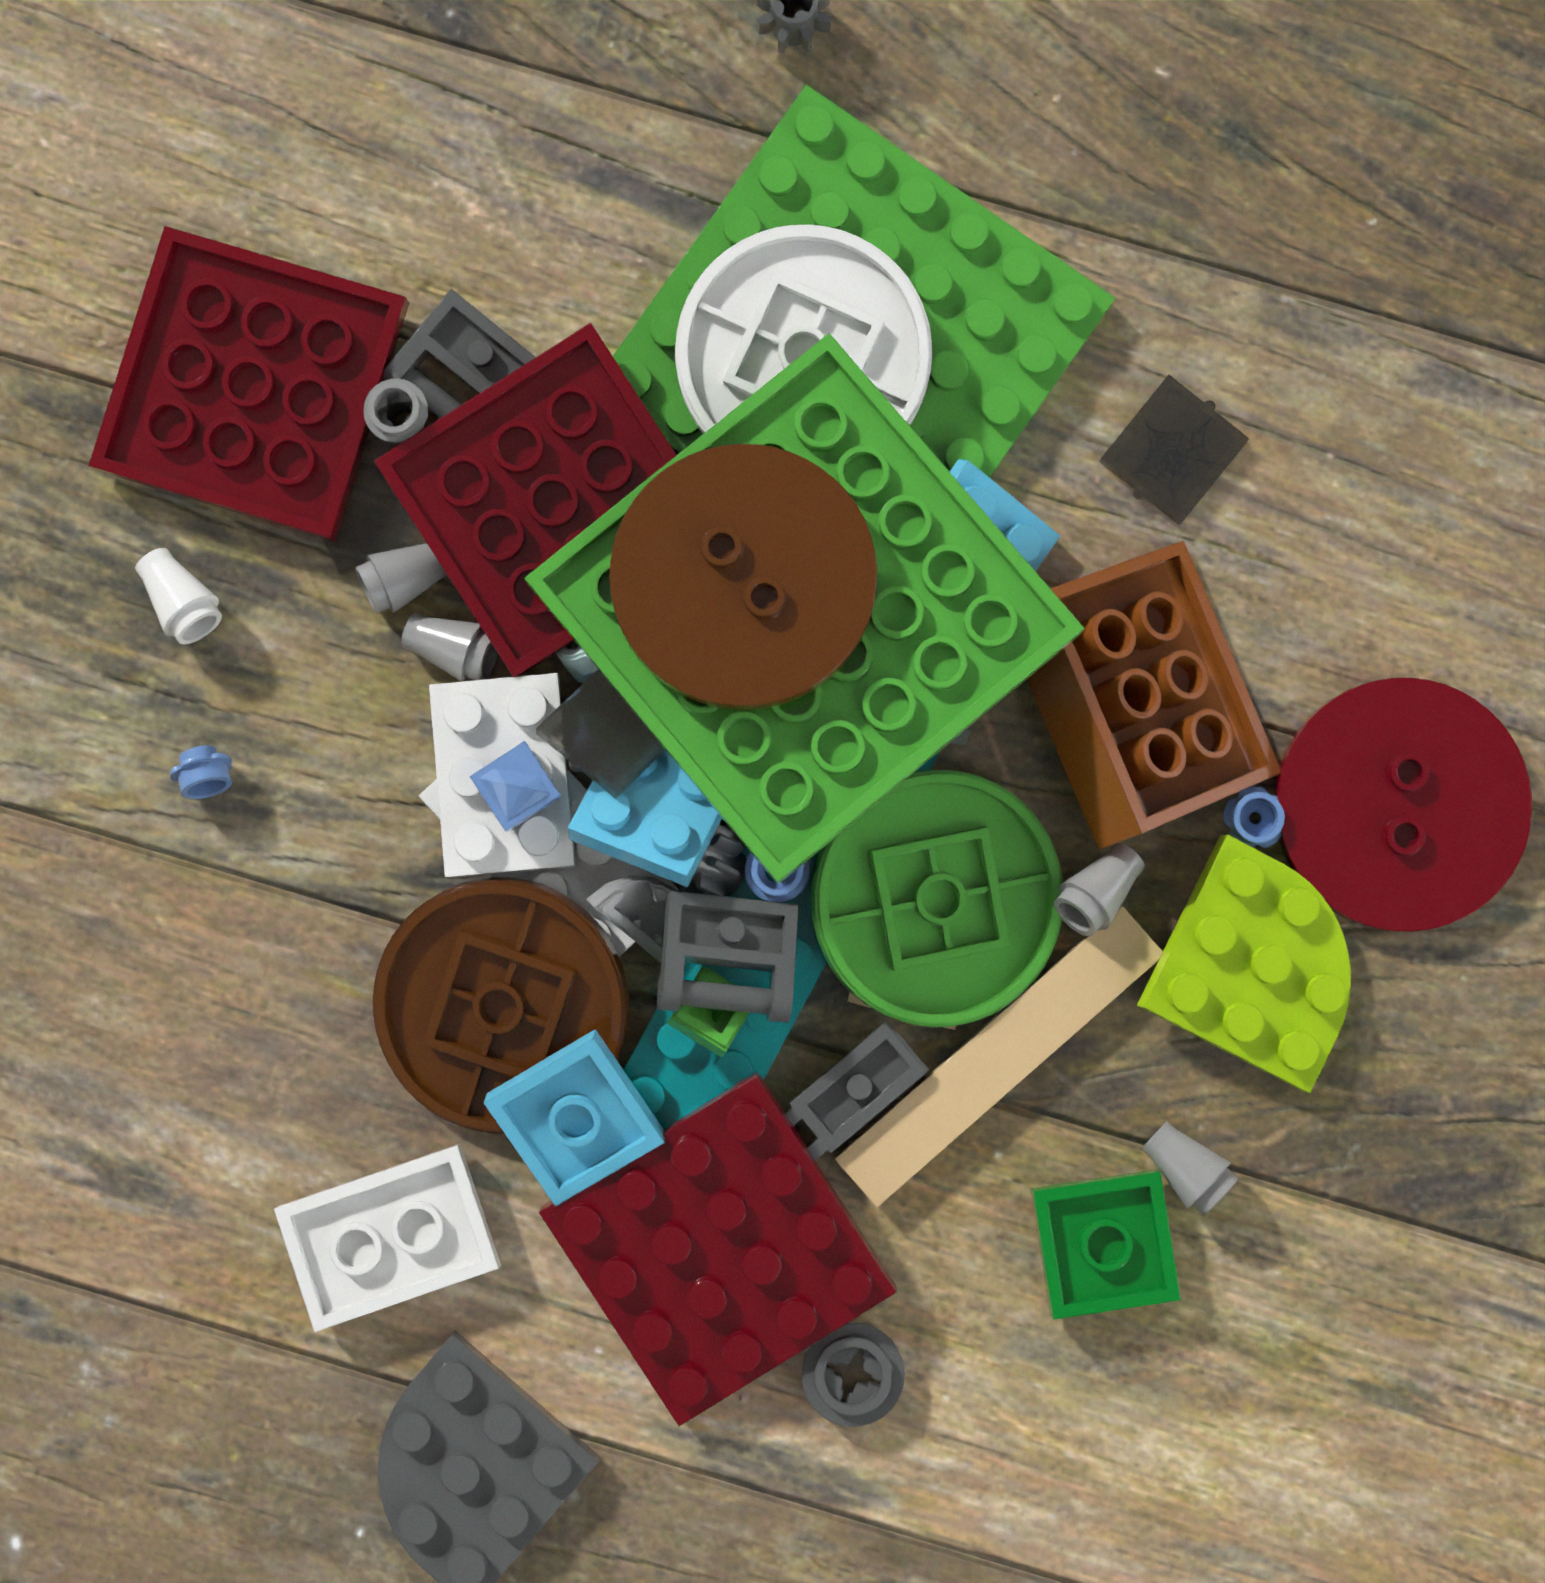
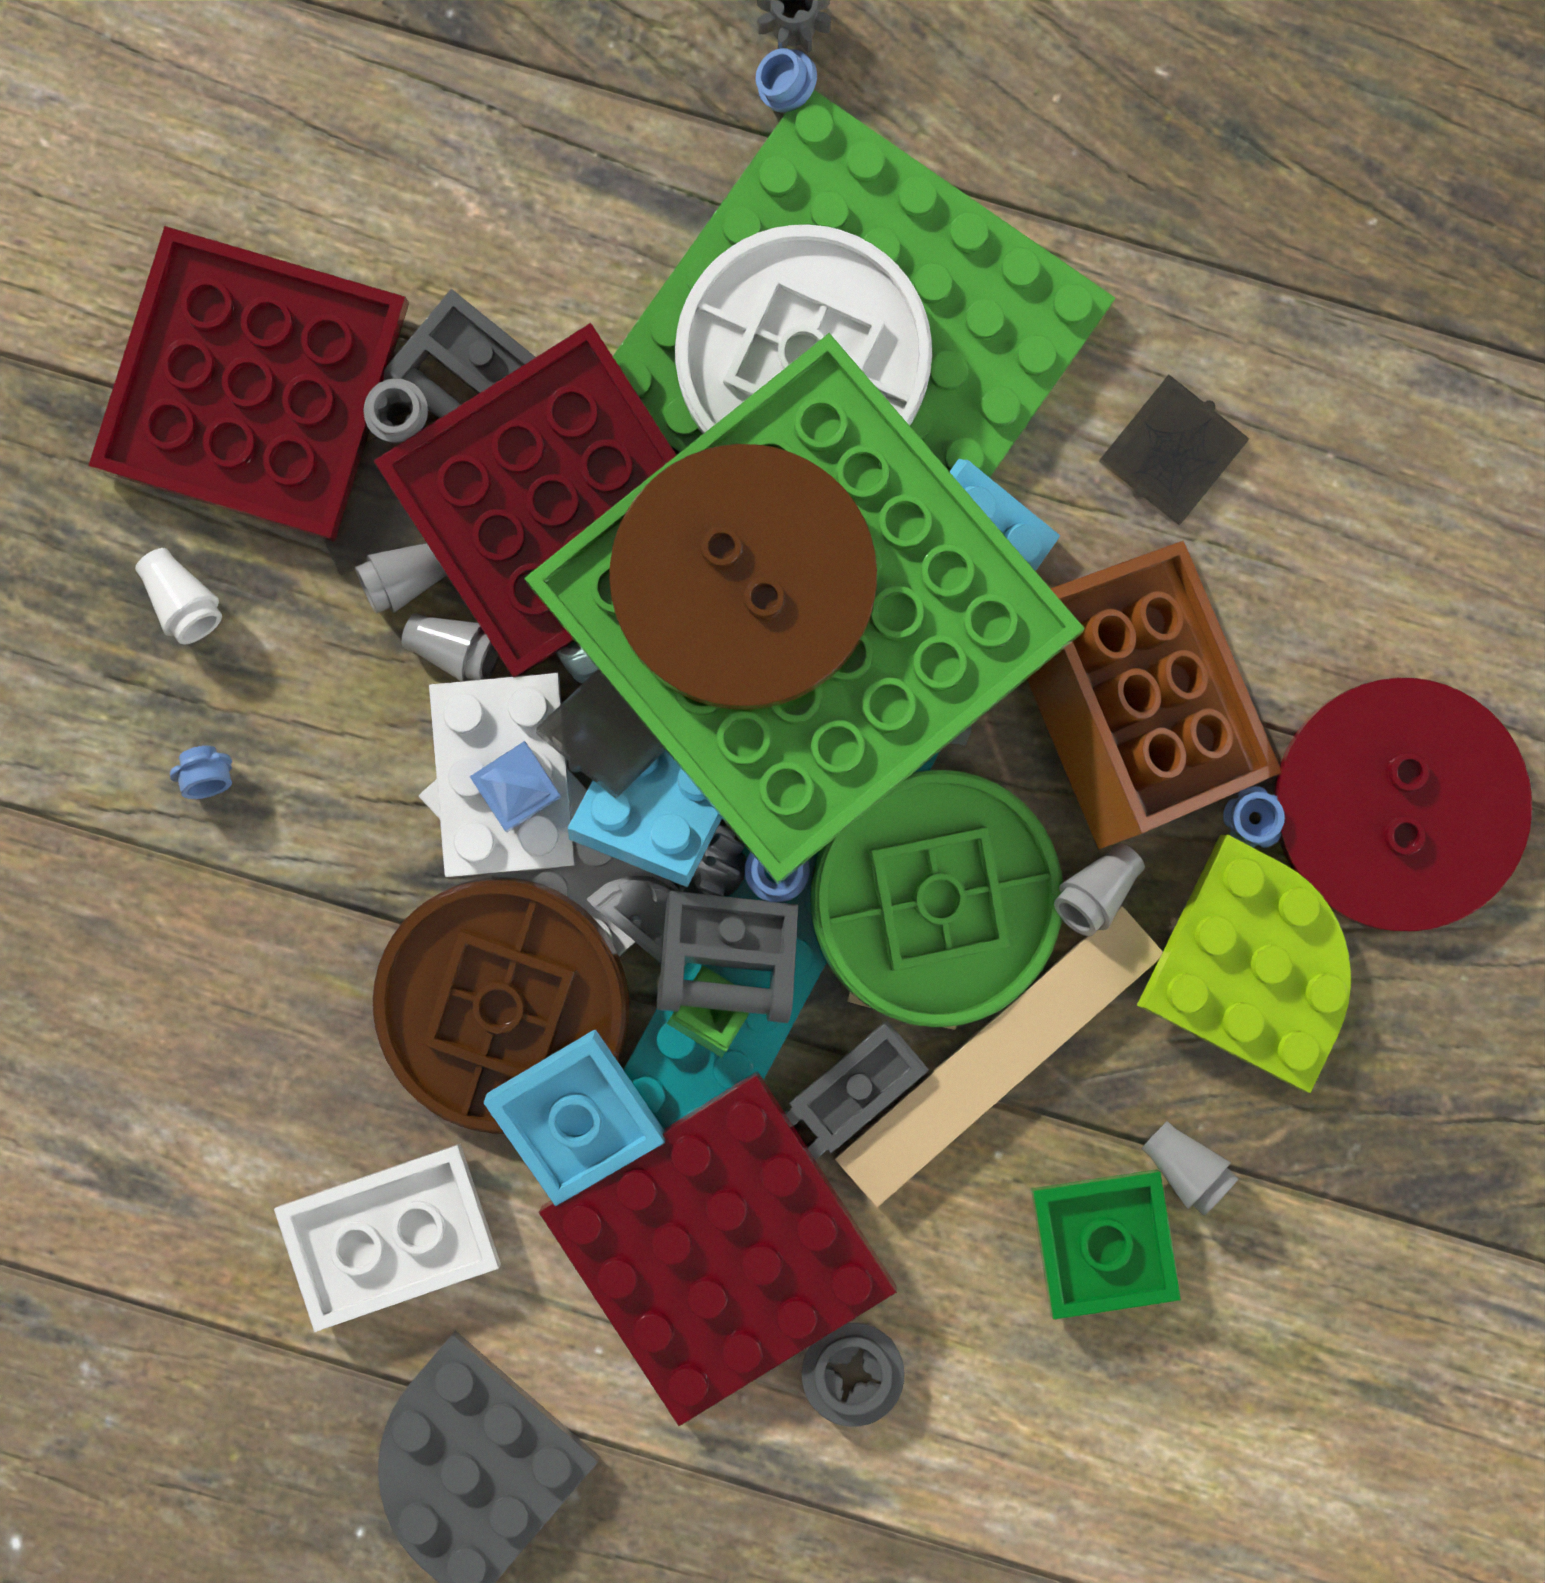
none -> medium blue plate [756,48,817,113]

